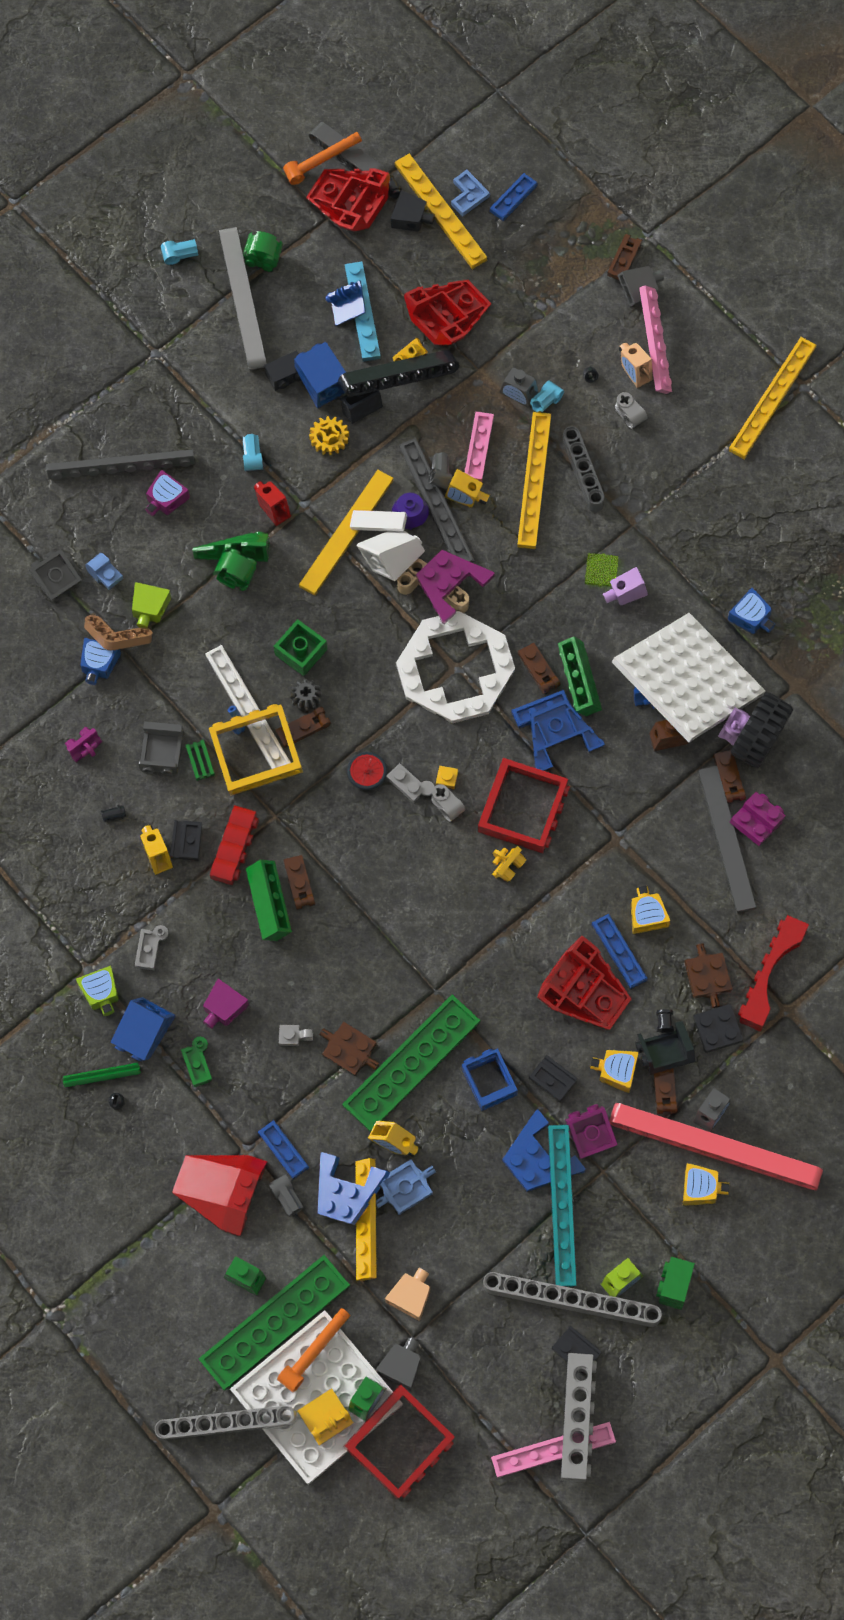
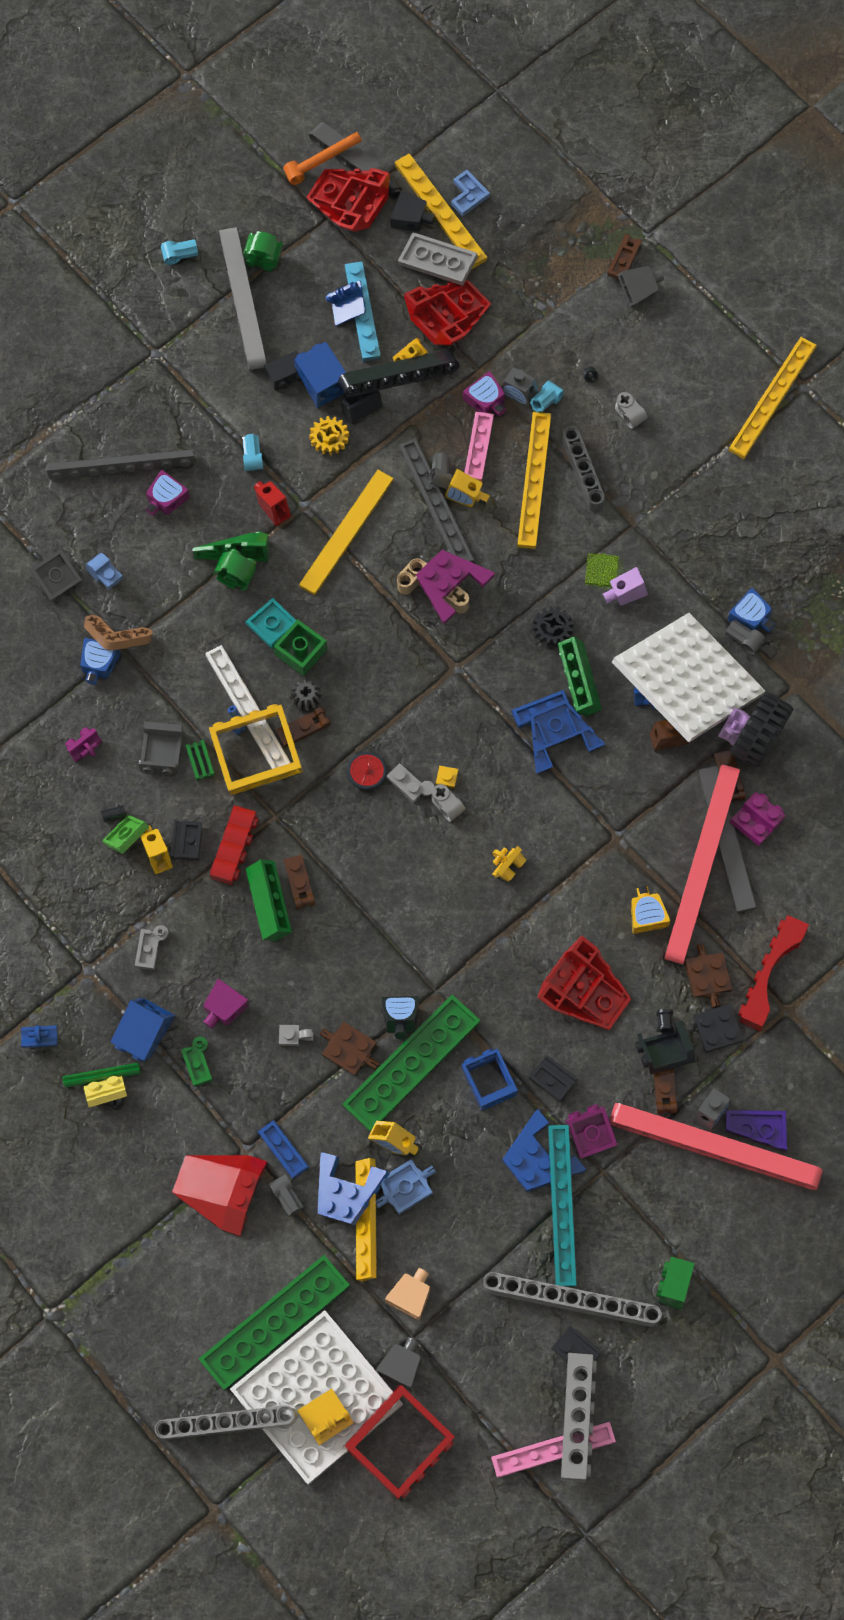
torso [76,966,119,1016] -> none
lime torso [132,582,171,628] -> none
green torso [223,1256,267,1296] -> none
orange piece [277,1308,351,1393] -> none
green torso [348,1376,387,1422] -> none
white tile [350,510,407,532] -> none
white slope [356,531,425,581] -> none
dark purple cone [392,493,429,530] -> none
white plate [396,611,515,723] -> none
red window [478,758,570,853] -> none
blue tile [490,173,538,221] -> none
reddish brown plate [518,642,561,694] -> none
torso [590,1050,638,1093] -> none
blue tile [592,914,648,989] -> none
lime torso [601,1258,643,1298] -> none
light nougat torso [619,343,653,388] -> none
bright pink plate [639,285,672,394] -> none
torso [683,1163,729,1206] -> none
none -> blue hips [21,1025,58,1048]
none -> light yellow plate [84,1076,127,1107]
none -> bright green plate [102,815,149,854]
none -> teal plate [245,598,296,649]
none -> torso [382,996,419,1040]
none -> light grey plate [398,232,478,286]
none -> torso [463,371,506,417]
none -> black gear [533,606,573,647]
none -> coral beam [664,764,740,965]
none -> dark grey piece [725,619,766,655]
none -> dark purple wing [726,1110,787,1152]

